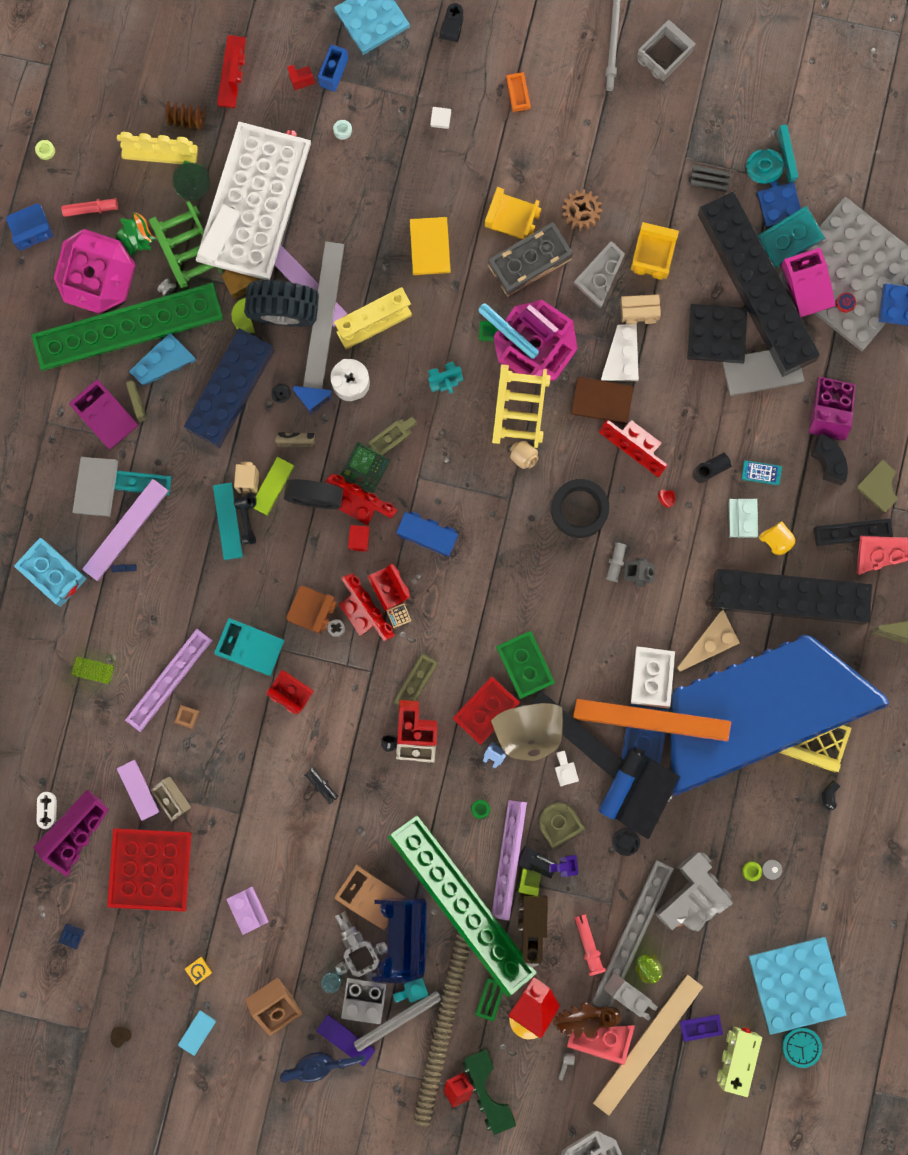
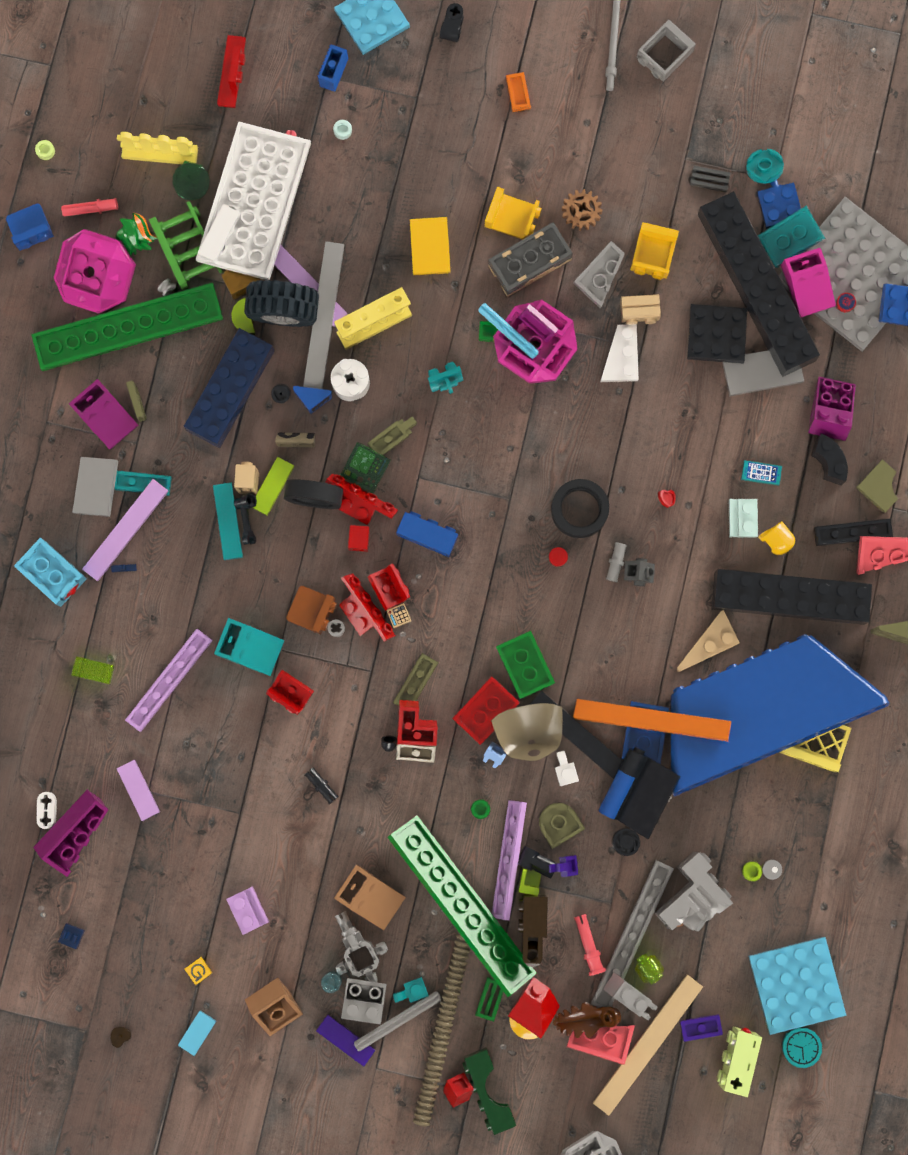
red plate [107,828,192,912] -> none
dark azure wing [129,334,197,386] -> none
dark tan slope [150,777,191,822] -> none
reddish brown piece [165,101,206,130] -> none
medium nougat tile [174,705,200,729] -> none
dark blue piece [280,1052,366,1083] -> none
red panel [287,64,315,91] -> none
clear blue windscreen [372,898,427,984] -> none
white tile [430,107,451,129] -> none
light yellow fence [492,364,550,448] -> none
tan head [510,441,539,469] -> none
light grey hand [558,1053,575,1081] -> none
reddish brown tile [571,377,634,424] -> none
red bracket [599,420,667,477] -> none
white plate [630,647,675,709] -> none
black piece [693,452,732,483] -> none
teal tile [777,124,798,184] -> none
black arm [822,780,840,810] -> none
none -> red tile [549,547,568,567]

